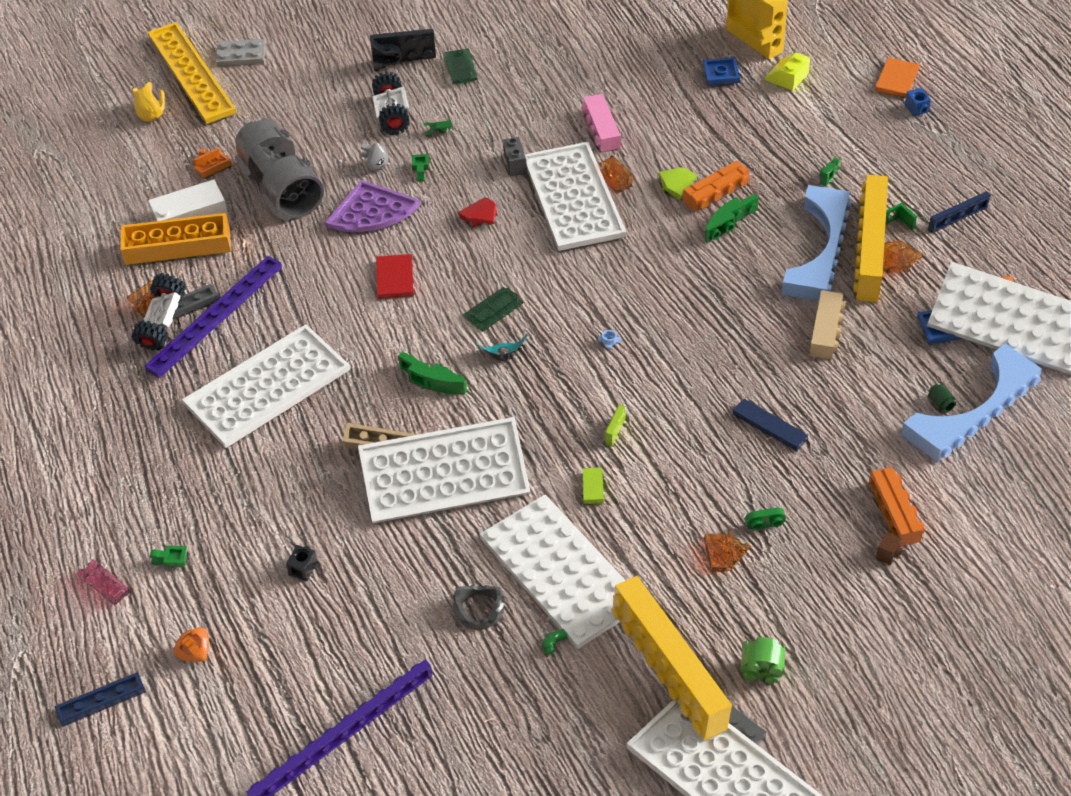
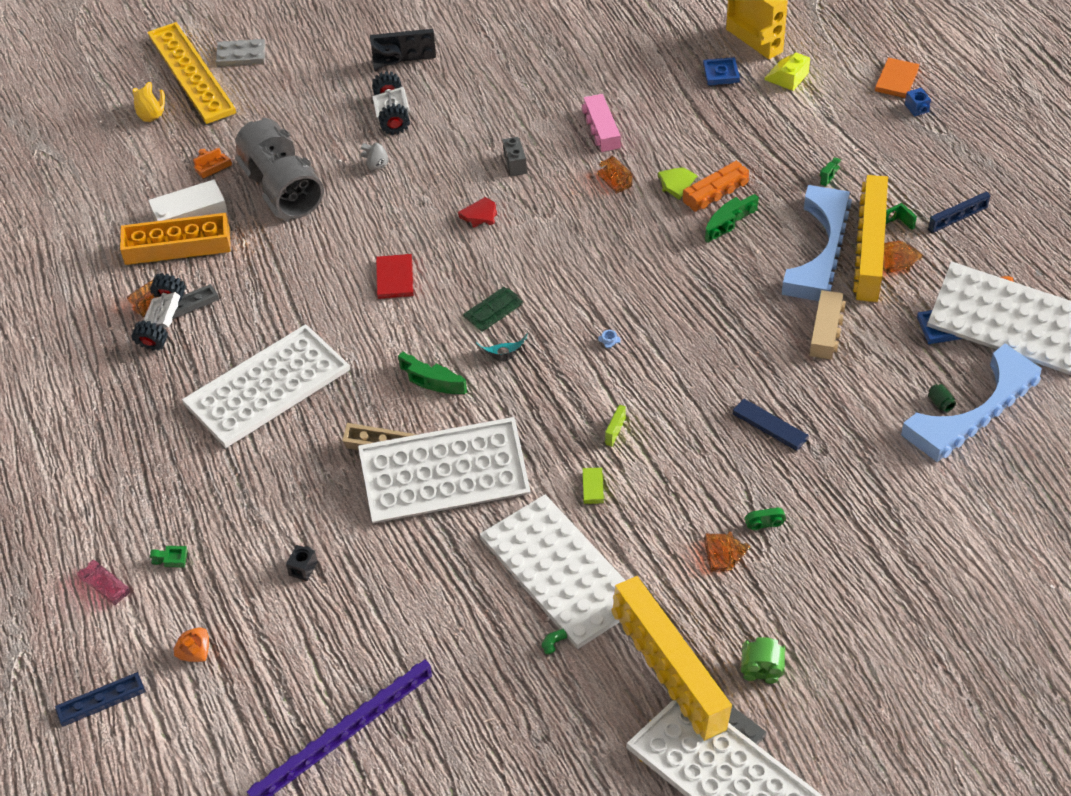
dark purple plate [144,256,282,378] -> none
medium lavender plate [325,180,421,232] -> none
green plate [412,154,429,181] -> none
green plate [423,120,452,135] -> none
clear green piece [444,48,478,84] -> none
dark grey piece [453,585,505,630] -> none
white plate [525,142,626,251] -> none
orange brick [868,467,925,546] -> none
reddish brown plate [876,532,903,565] -> none

